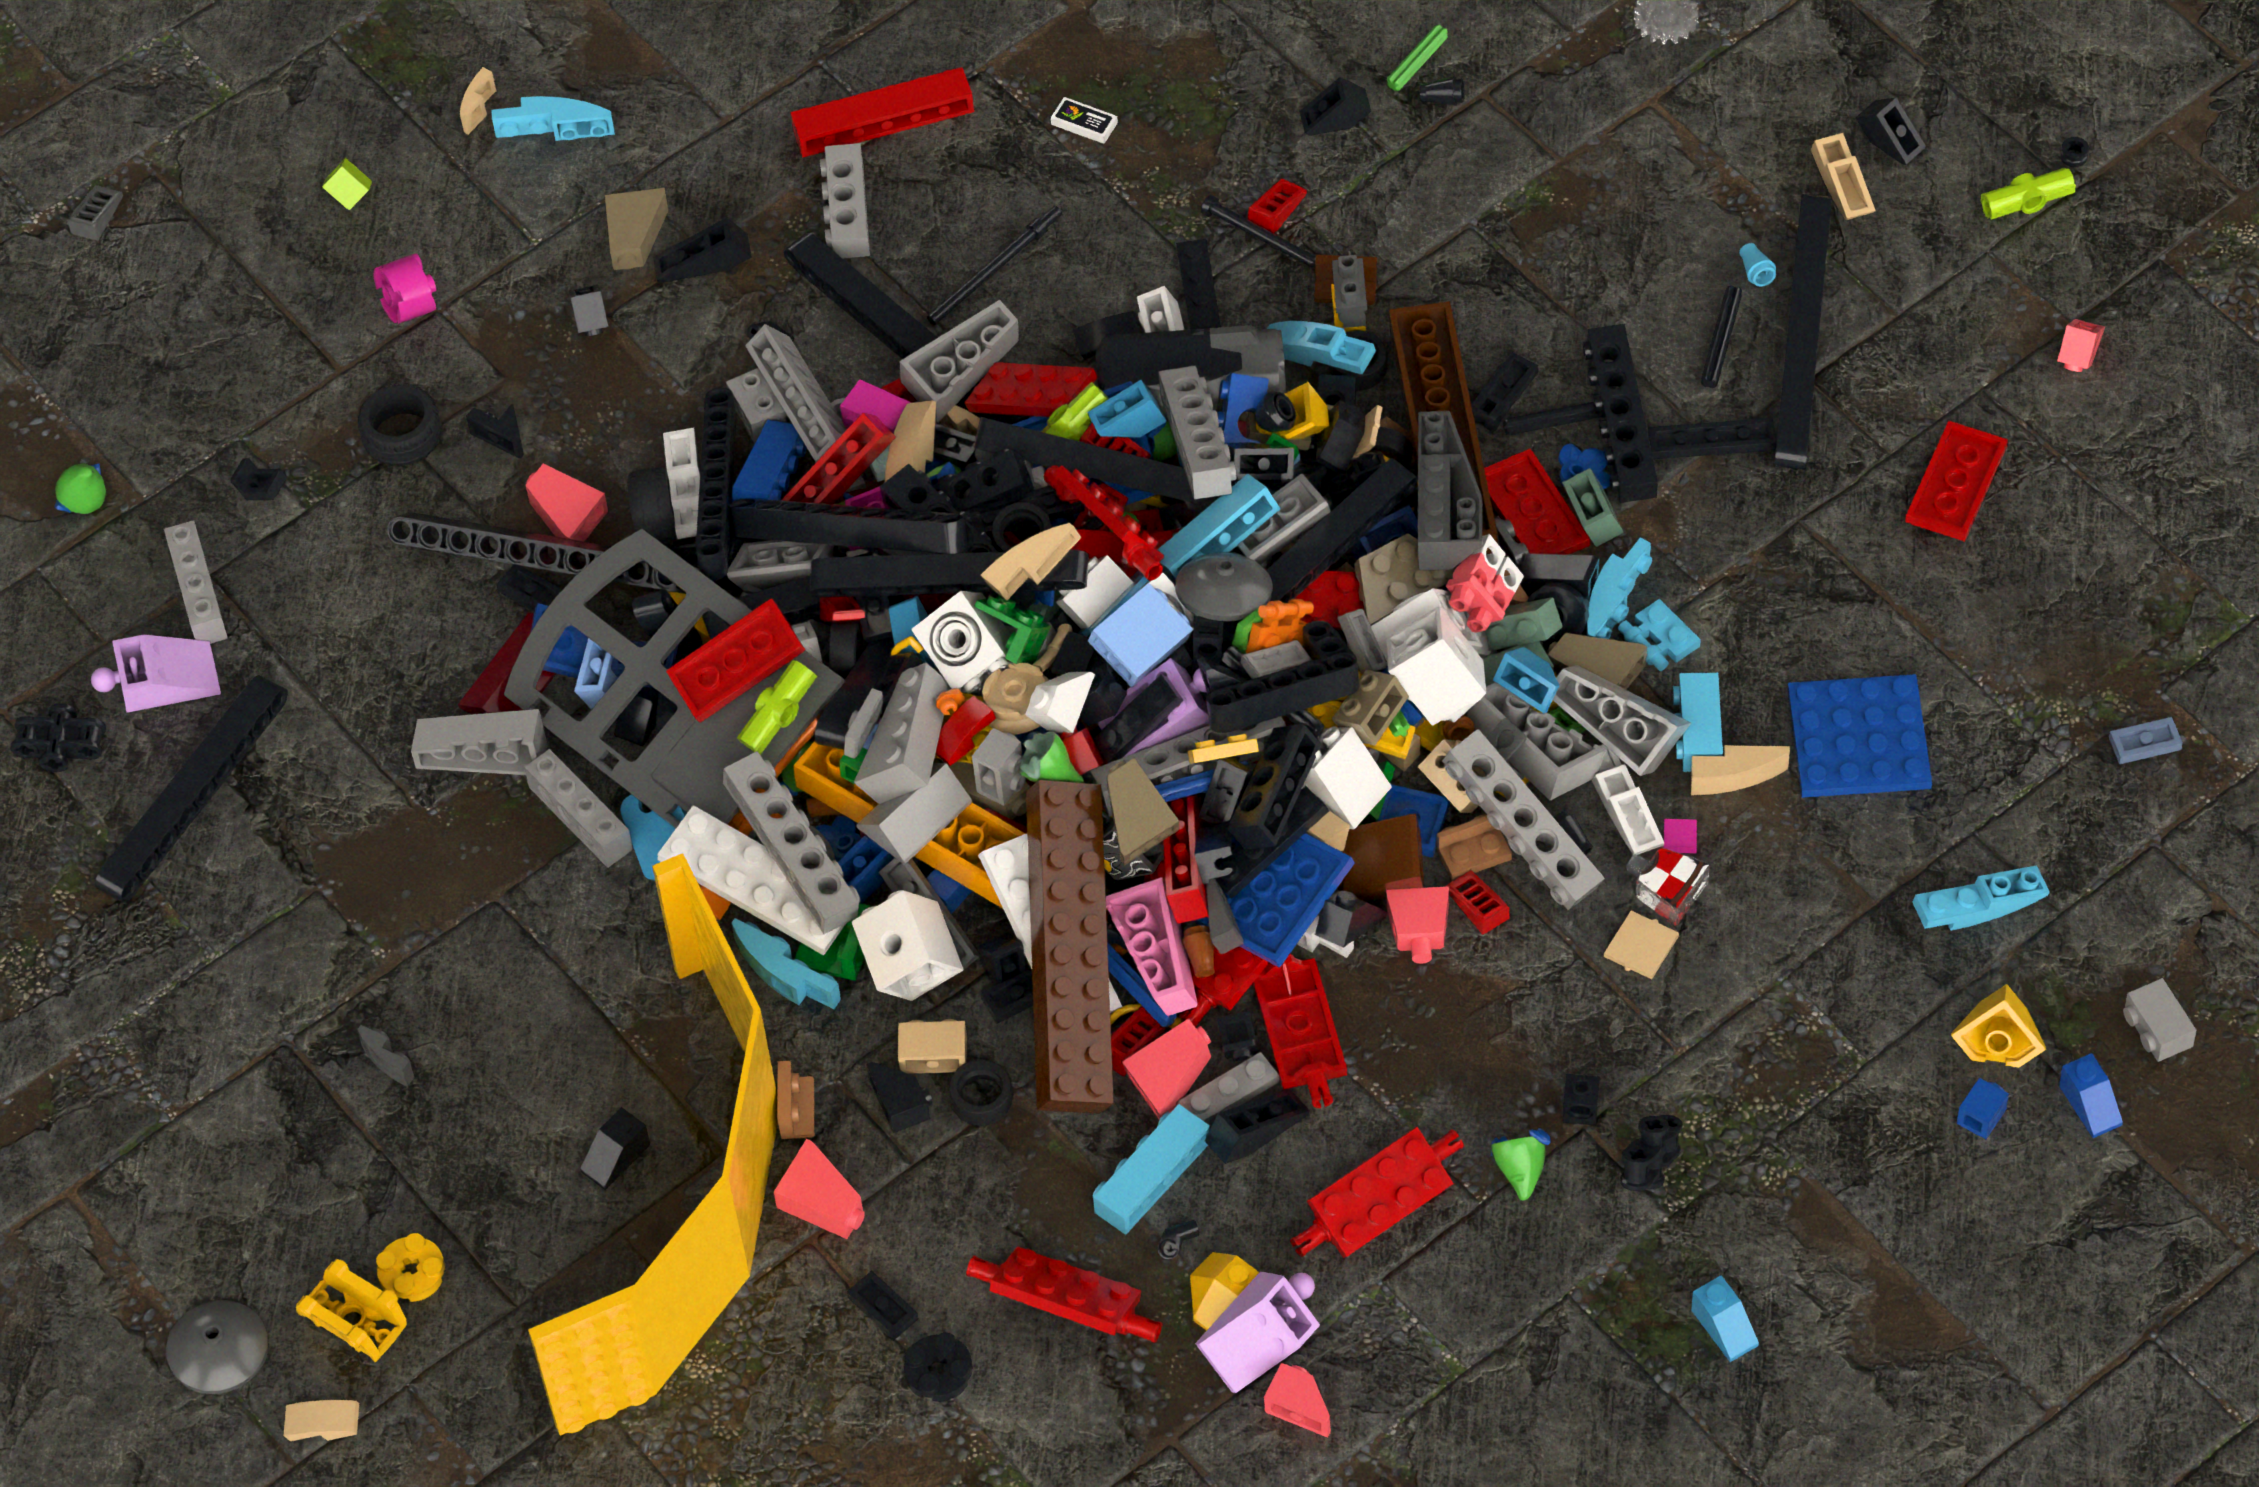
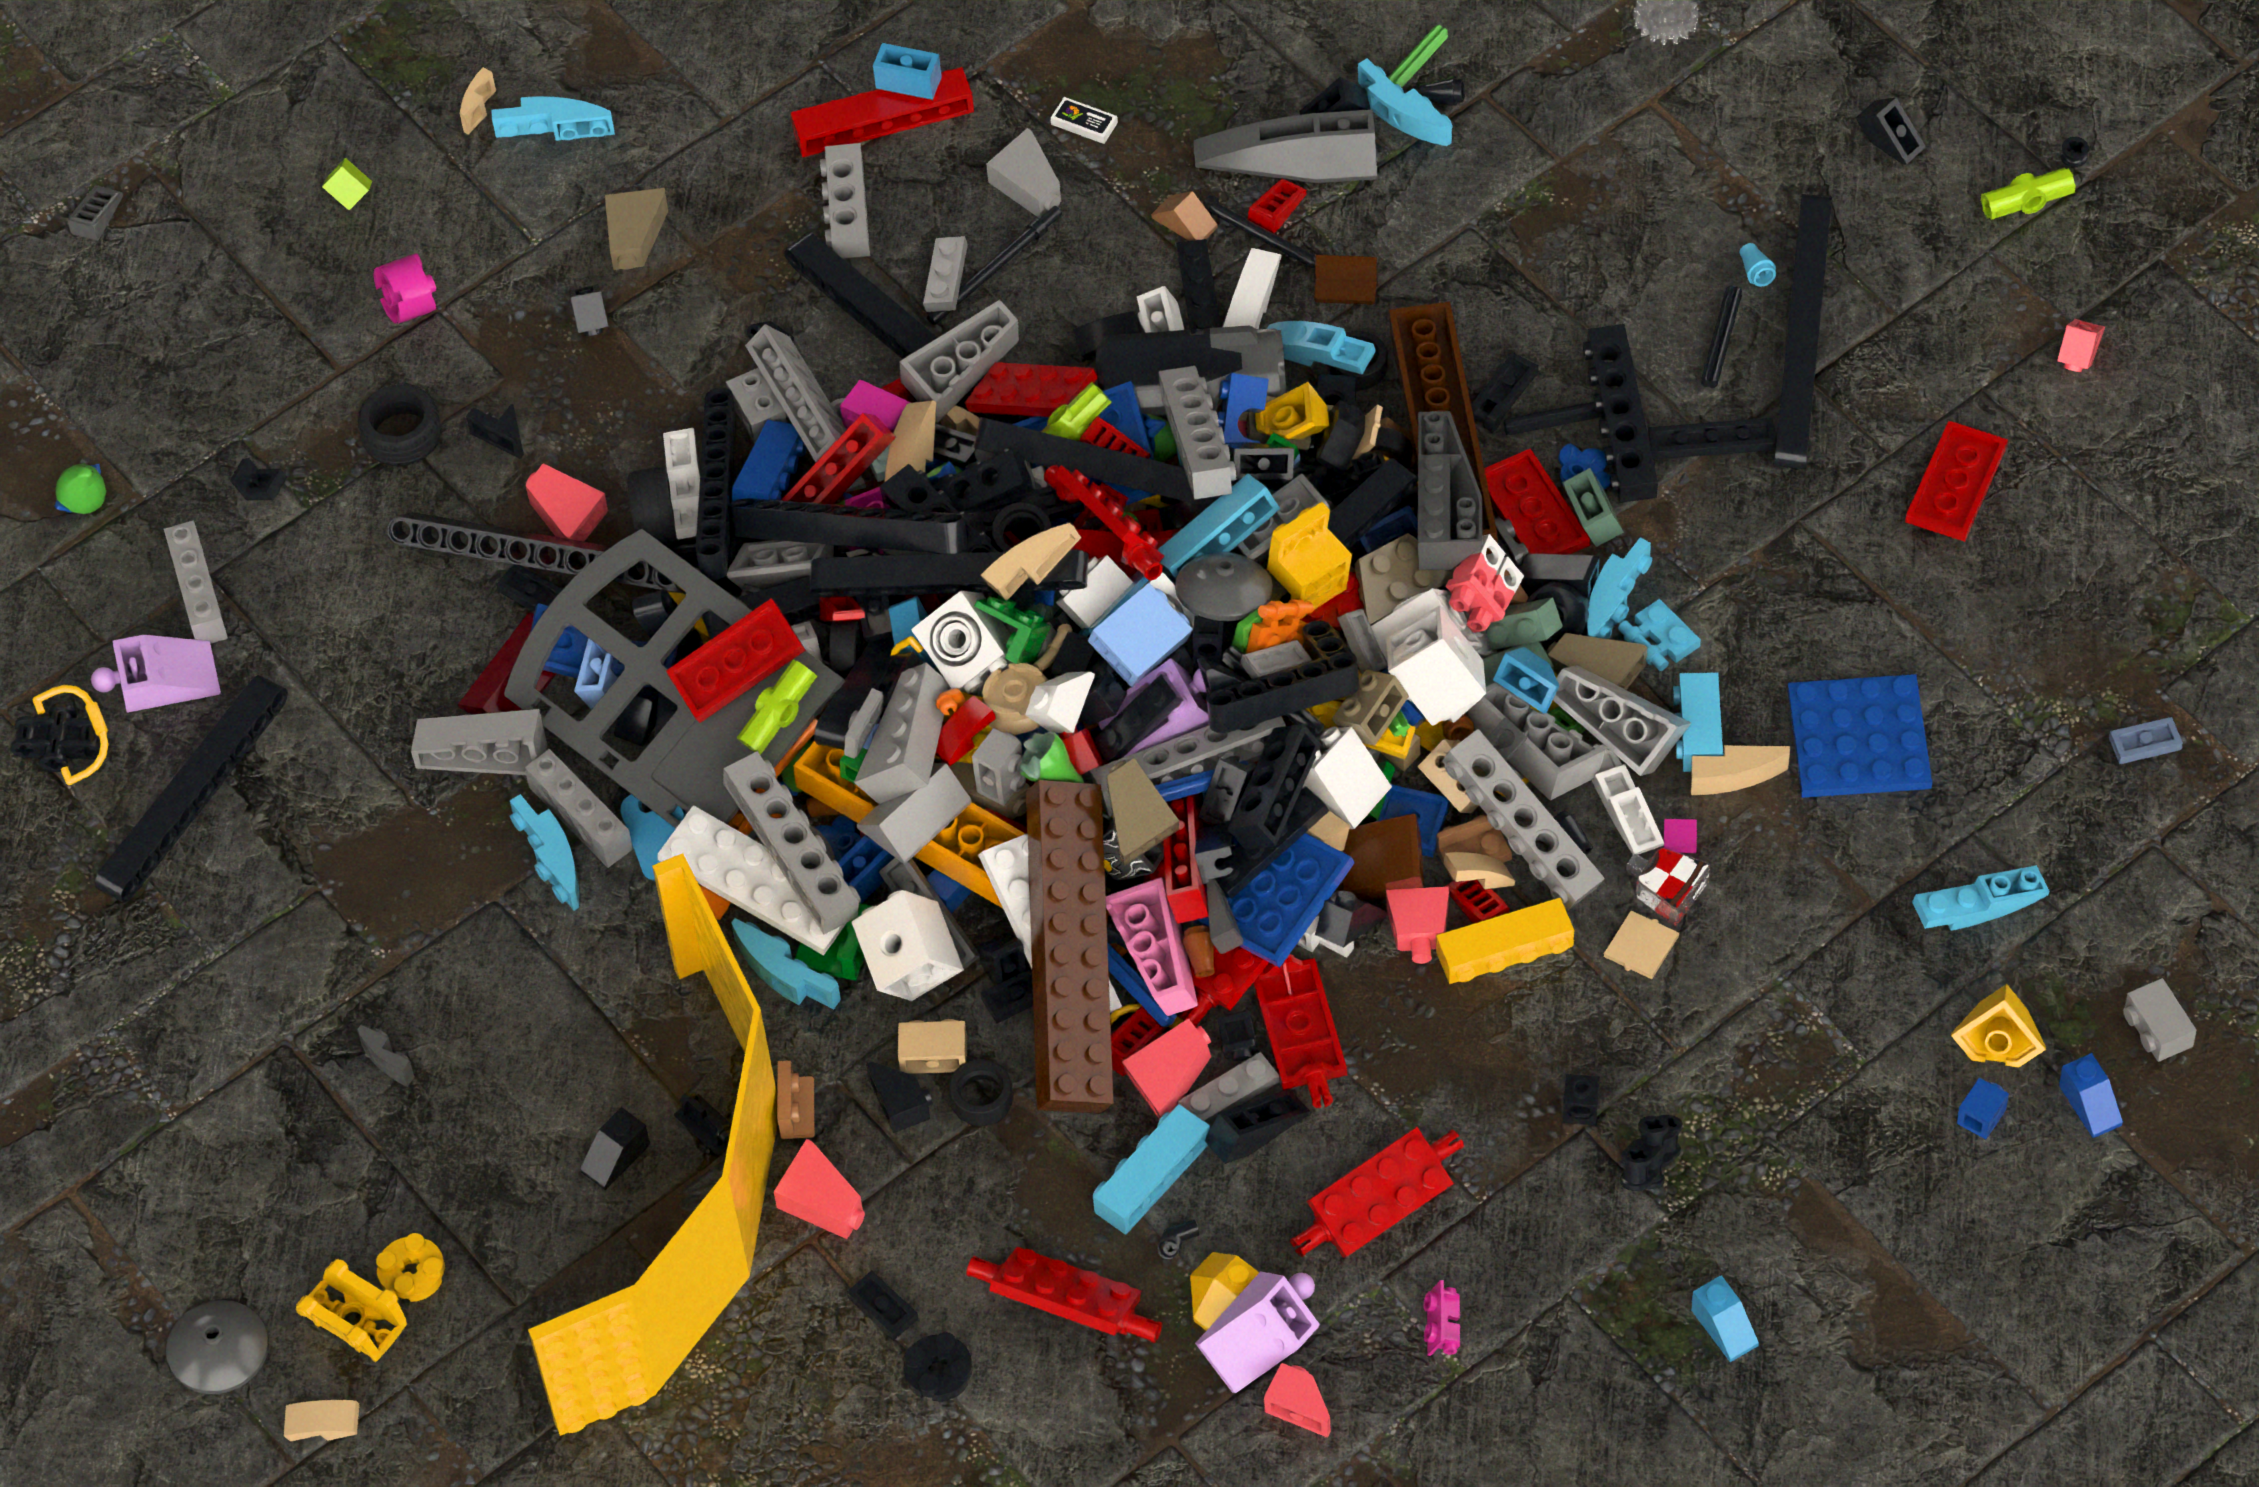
black slope [653,217,752,283] -> none
dark azure slope [1087,380,1167,438] -> none
yellow plate [1188,734,1259,764] -> none
black cone [1255,391,1296,432] -> none
dark grey hips [1331,255,1367,333] -> none
bright green hat [1491,1128,1551,1201] -> none
tan slope [1811,133,1875,220] -> none
none -> yellow piece [32,685,109,785]
none -> medium azure slope [510,794,580,911]
none -> black hinge [674,1092,732,1156]
none -> dark azure brick [873,43,942,100]
none -> light grey plate [923,236,968,312]
none -> light grey slope [986,128,1061,218]
none -> medium nougat slope [1151,191,1218,241]
none -> dark grey wedge [1194,109,1377,183]
none -> white slope [1223,248,1281,329]
none -> yellow bracket [1267,502,1352,619]
none -> medium azure slope [1358,58,1452,146]
none -> dark pink hinge [1424,1280,1460,1356]
none -> yellow brick [1436,898,1574,984]
none -> tan slope [1443,852,1515,889]

